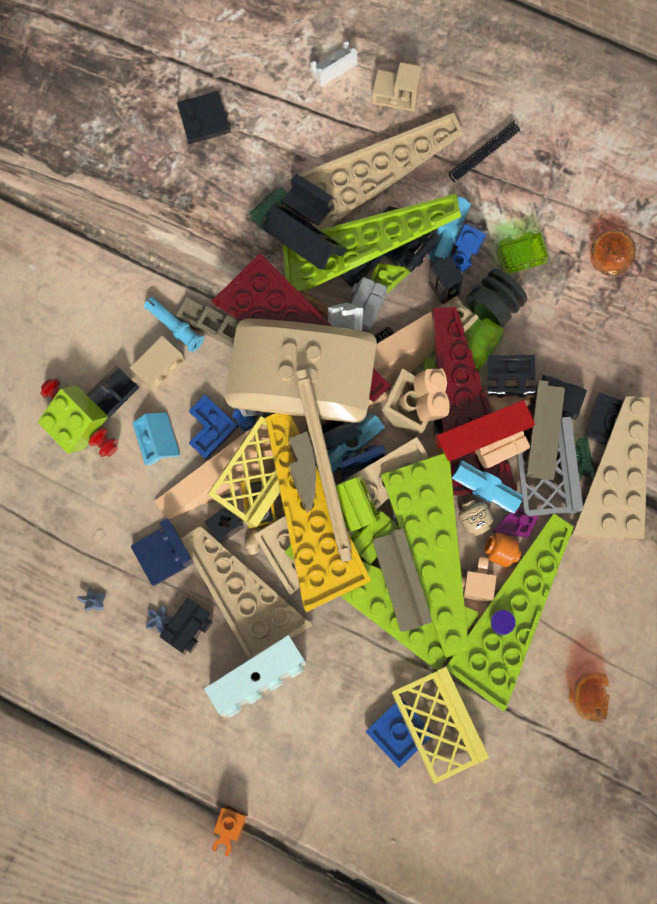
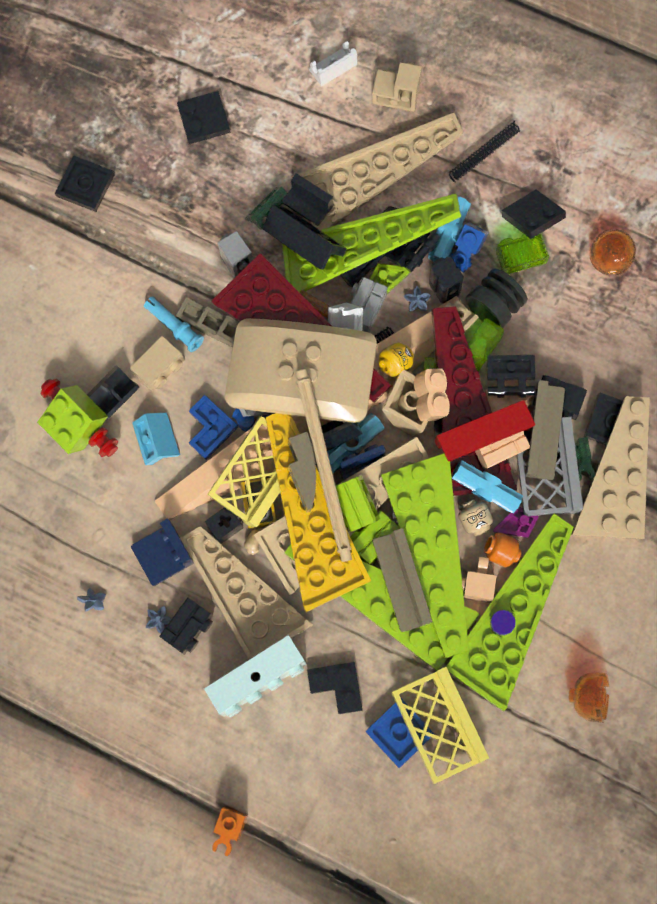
none -> black plate [55,156,115,212]
none -> light grey brick [217,231,253,278]
none -> black plate [307,662,362,715]
none -> yellow head [379,342,414,377]
none -> sand blue plant [403,286,431,312]
none -> black plate [501,189,566,239]

